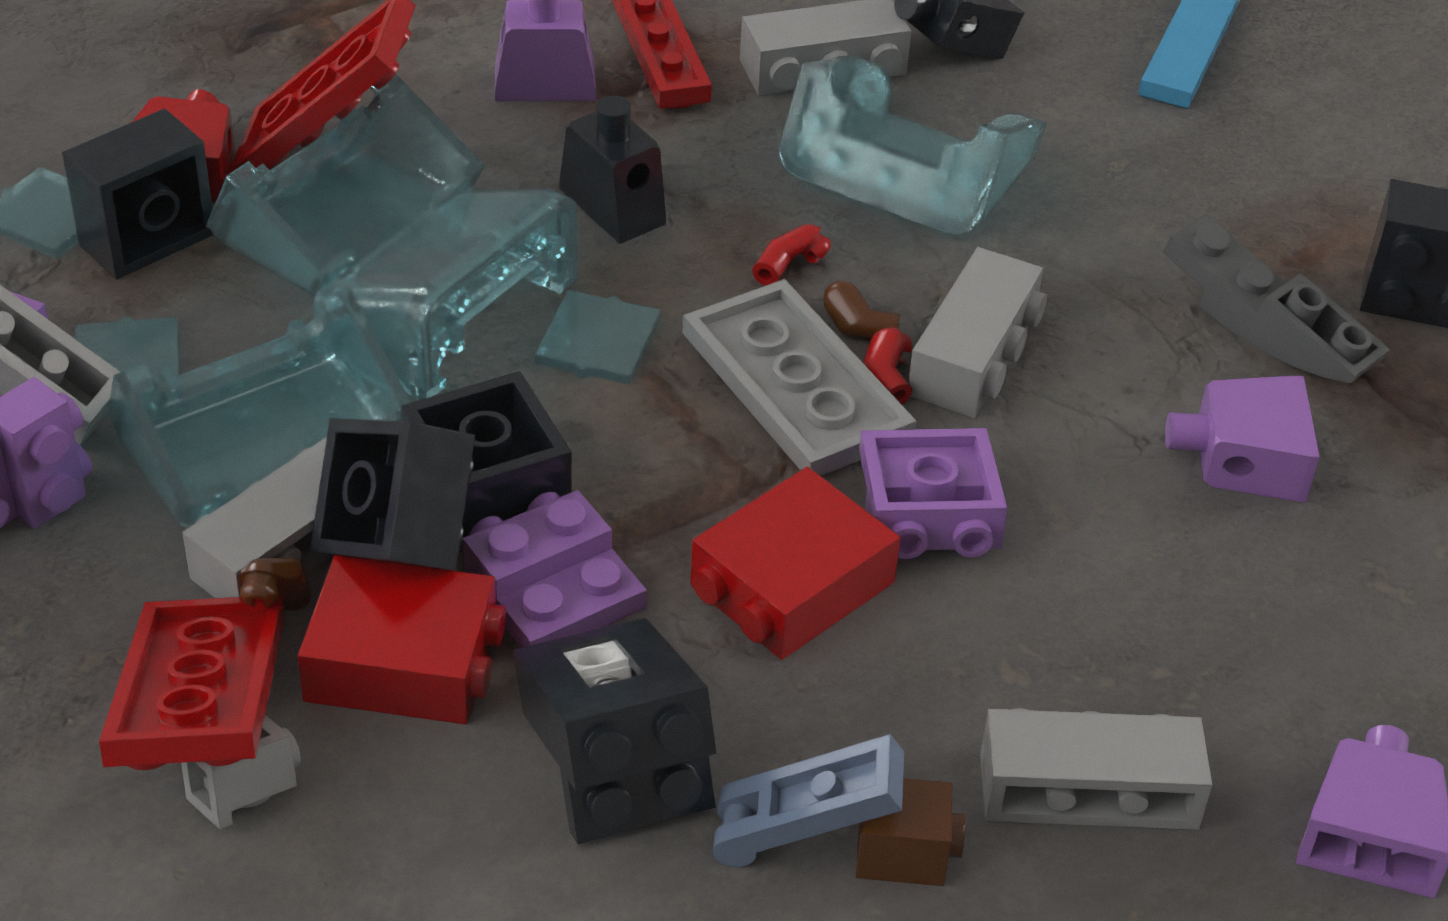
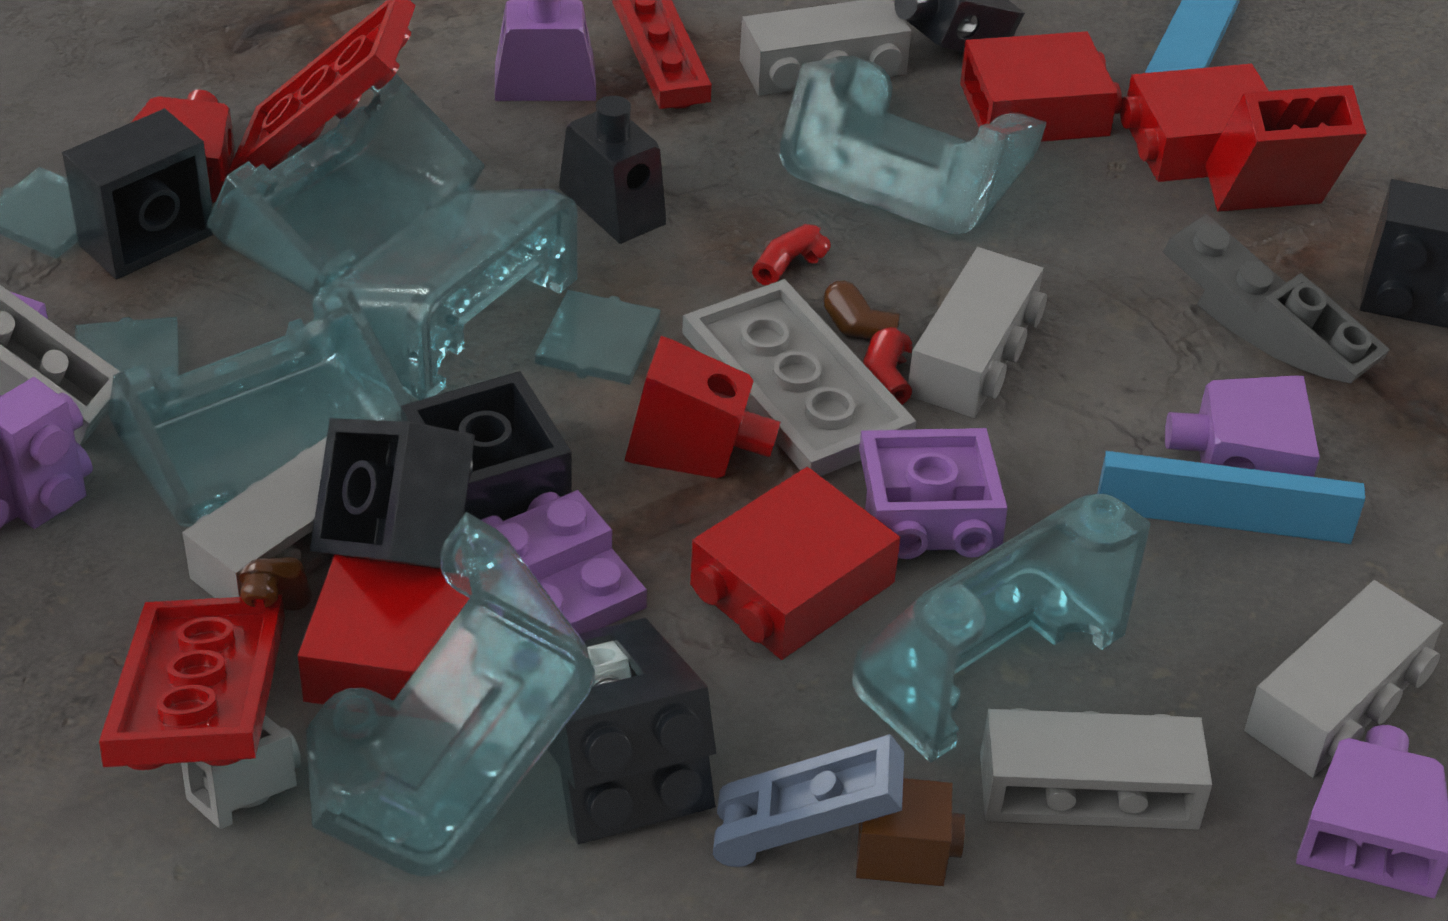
none -> clear light blue windscreen [306,512,595,877]
none -> red torso [624,336,781,479]
none -> clear light blue windscreen [852,494,1151,763]
none -> red brick [960,31,1122,146]
none -> dark azure tile [1096,451,1365,544]
none -> red brick [1120,63,1269,182]
none -> red brick [1205,85,1367,212]
none -> light grey brick [1244,580,1443,778]

